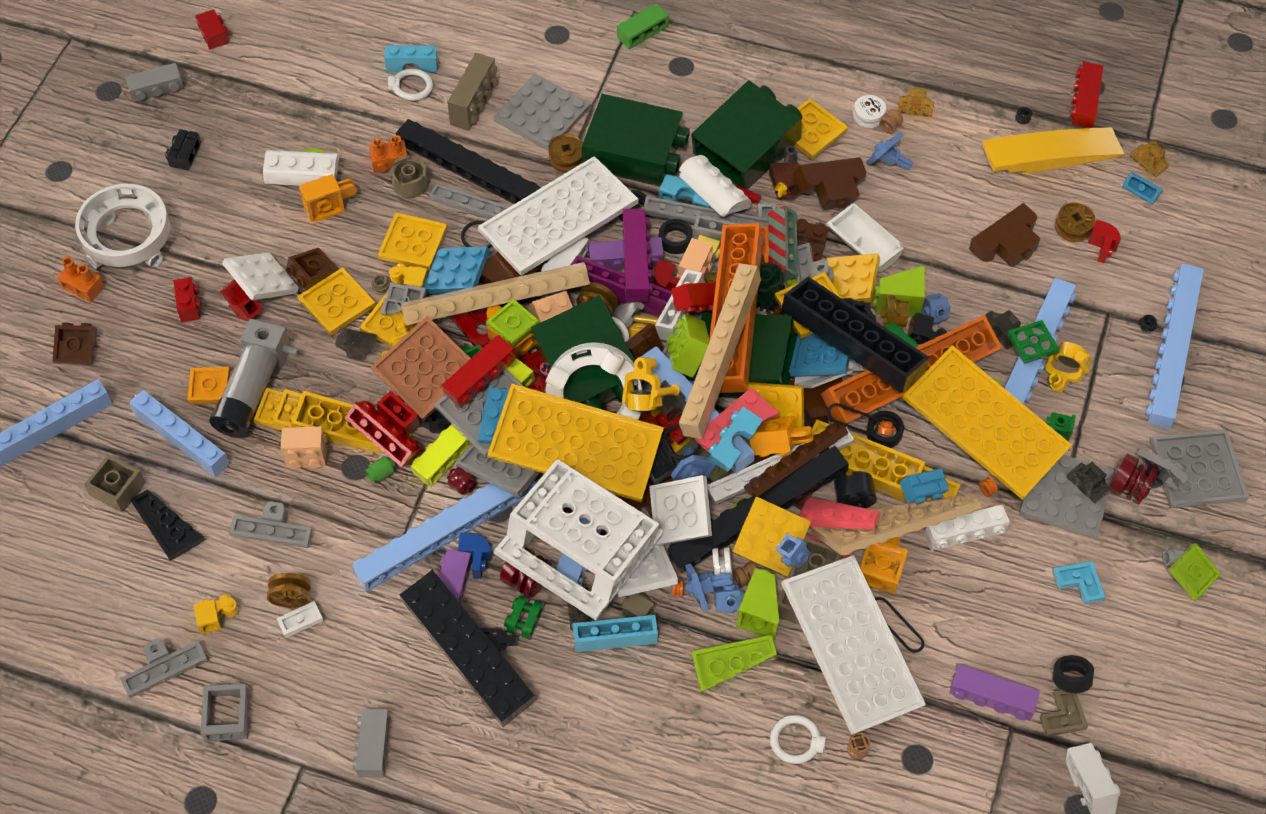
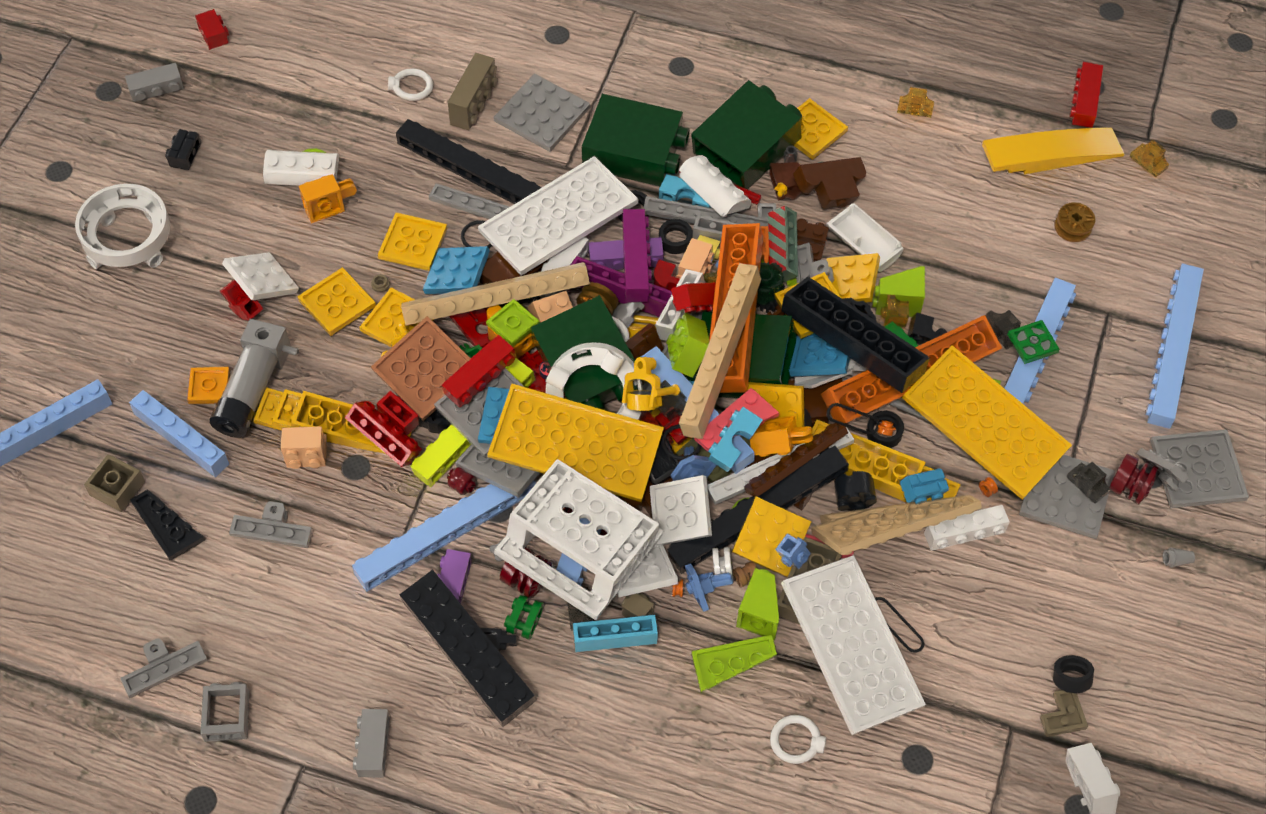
reddish brown plate [52,322,97,364] -> none
orange brick [57,257,105,303] -> none
red brick [173,277,202,323] -> none
yellow brick [193,594,239,635] -> none
pearl gold wheel [267,573,311,608] -> none
white plate [276,601,323,638] -> none
reddish brown plate [286,247,339,290] -> none
clear smoke brick [335,328,378,360] -> none
bright green brick [365,456,396,483] -> none
orange brick [369,135,407,173] -> none
light grey slope [380,282,427,315] -> none
medium azure arch [384,45,438,72] -> none
yellow brick [389,263,428,288] -> none
dark tan brick [390,156,428,199] -> none
blue brick [458,533,491,579] -> none
pearl gold wheel [548,134,583,173] -> none
bright green brick [617,3,669,50] -> none
medium blue brick [714,583,744,613] -> none
coral wing [799,497,880,530] -> none
medium nougat wheel [847,732,871,760] -> none
white head [853,95,886,128] -> none
light orange brick [860,537,908,595] -> none
medium blue piece [867,132,913,170] -> none
medium nougat wheel [879,109,903,134] -> none
medium blue brick [922,293,950,324] -> none
medium lavender brick [949,664,1040,721] -> none
reddish brown brick [969,203,1040,267] -> none
black bush [1015,107,1032,124] -> none
yellow piece [1045,342,1092,393] -> none
green brick [1045,412,1076,441] -> none
medium azure plate [1053,561,1105,604] -> none
red brick [1088,219,1121,264] -> none
dark azure slope [1122,171,1163,205] -> none
black plate [1139,314,1157,332] -> none
lime tile [1168,543,1221,601] -> none

